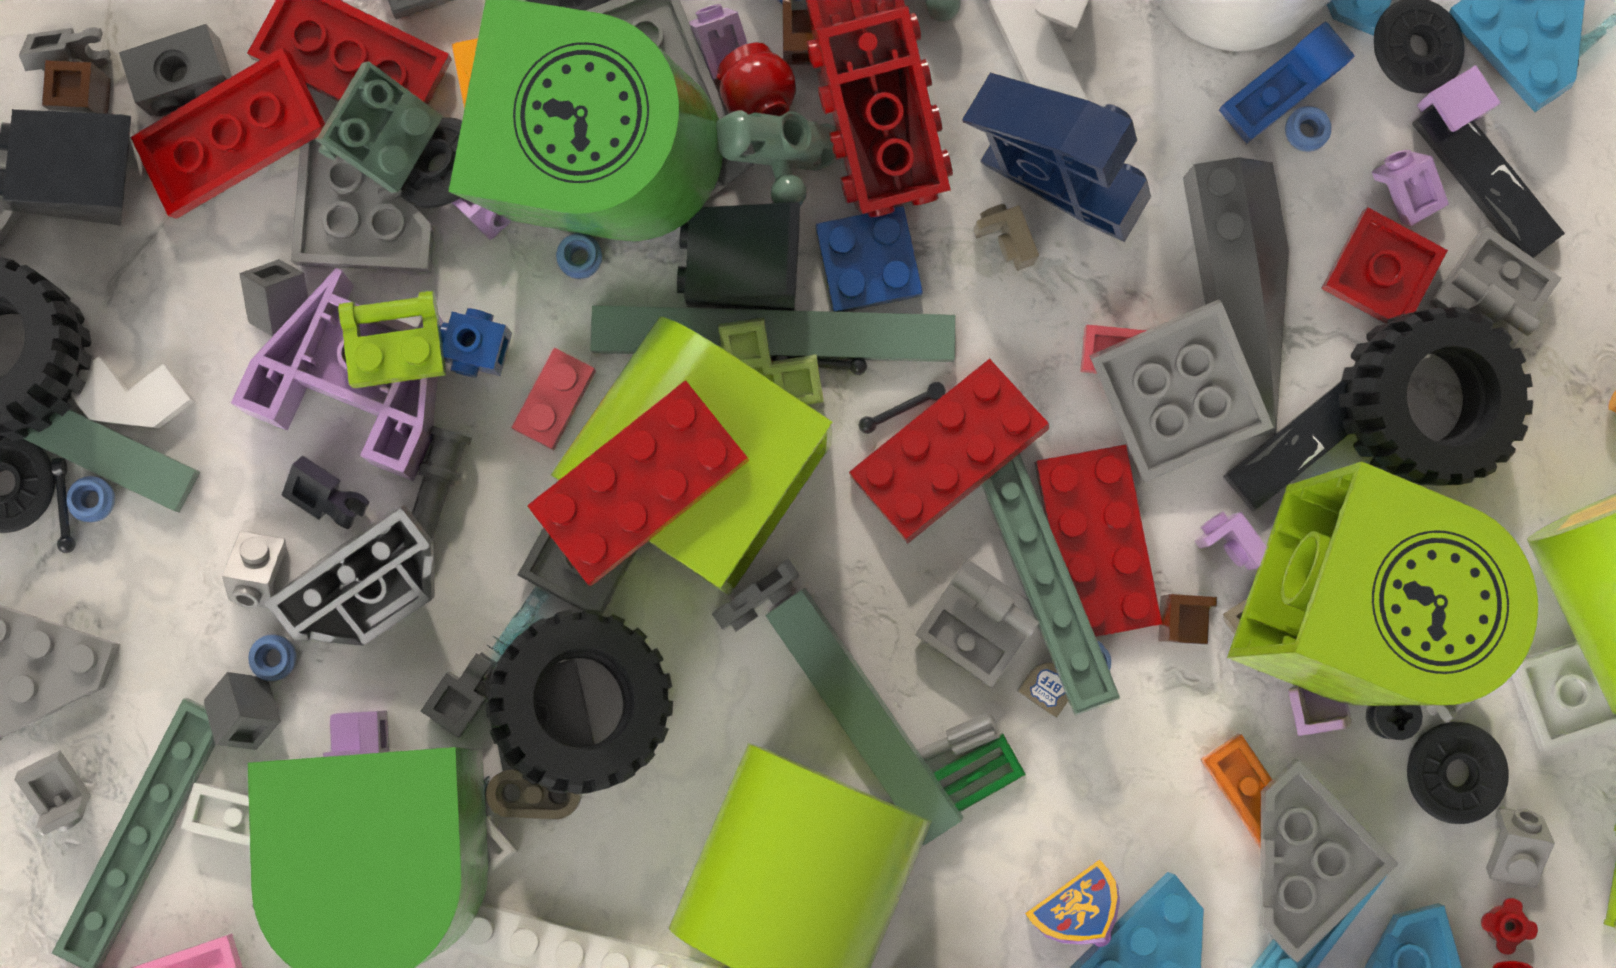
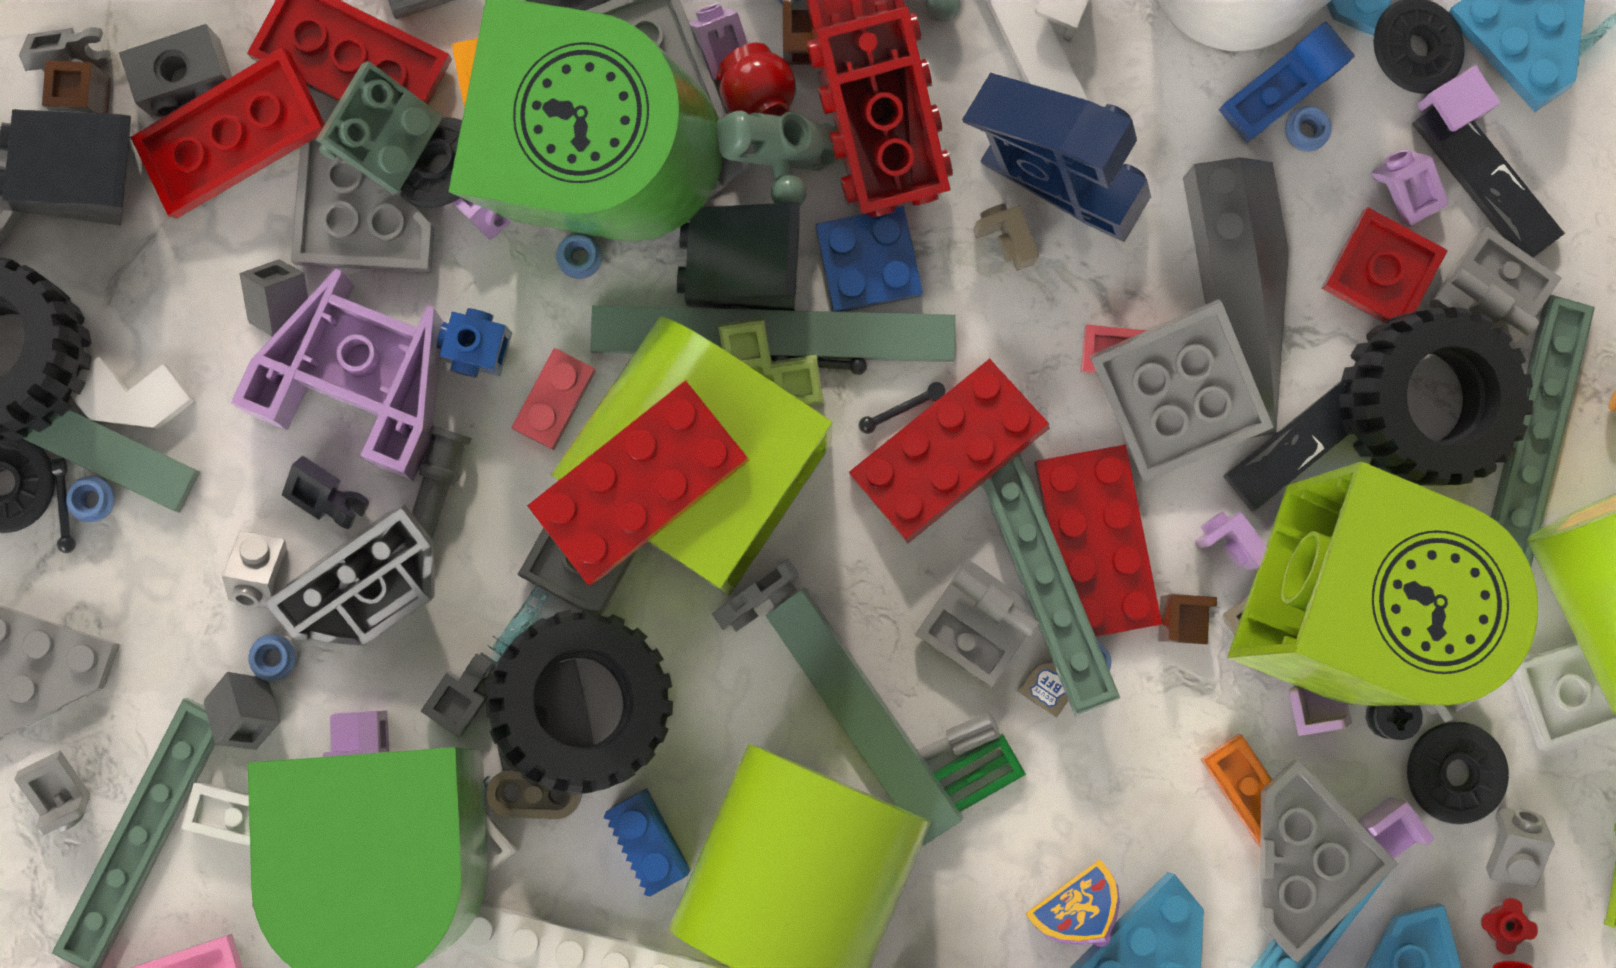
lime plate [338,290,446,388] -> none
none -> blue brick [604,788,690,897]
none -> lavender panel [1358,797,1435,858]
none -> sand green tile [1491,295,1595,567]

